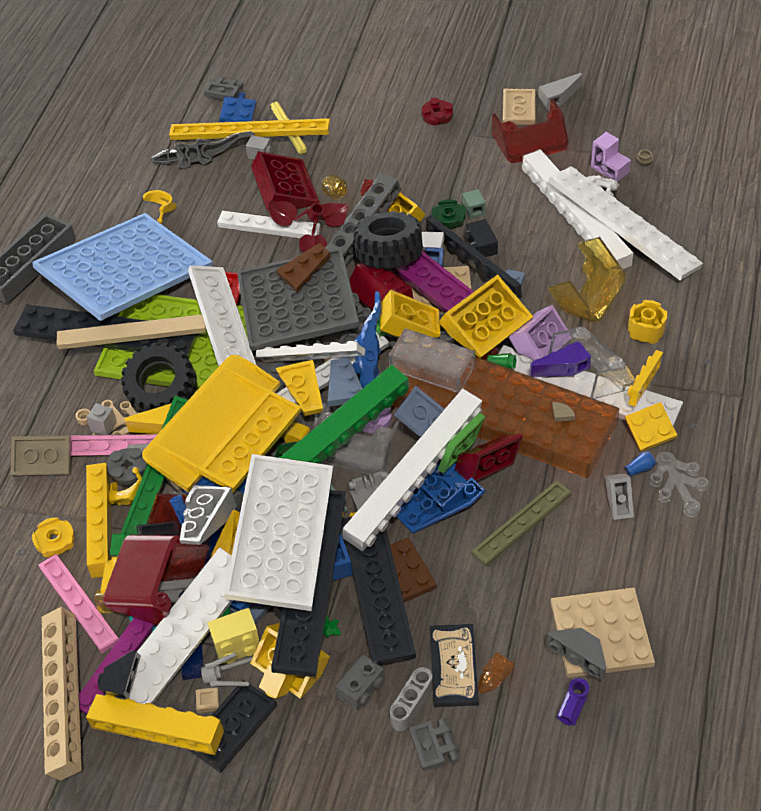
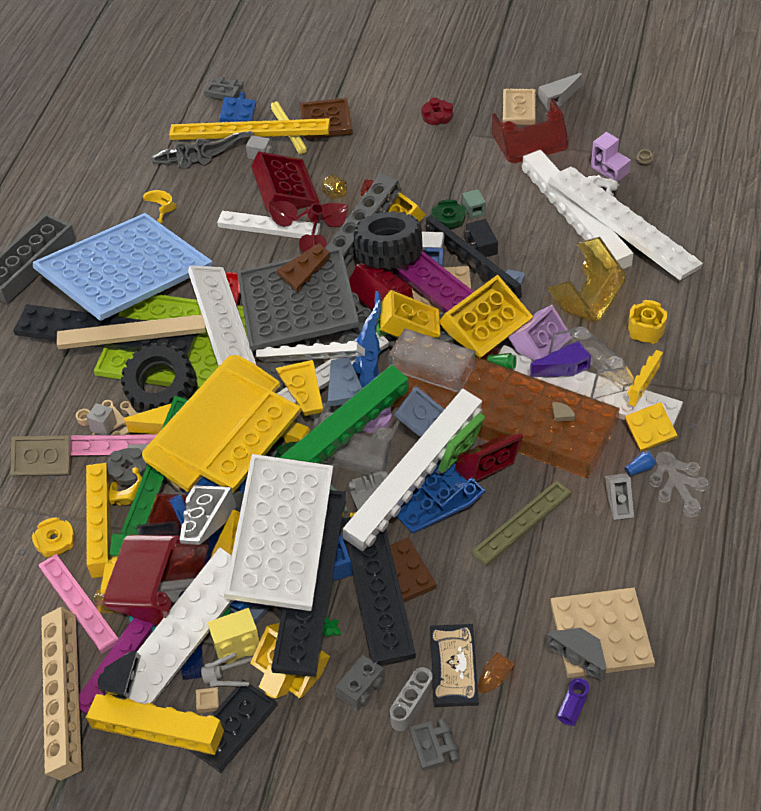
none -> reddish brown plate [300,98,353,139]

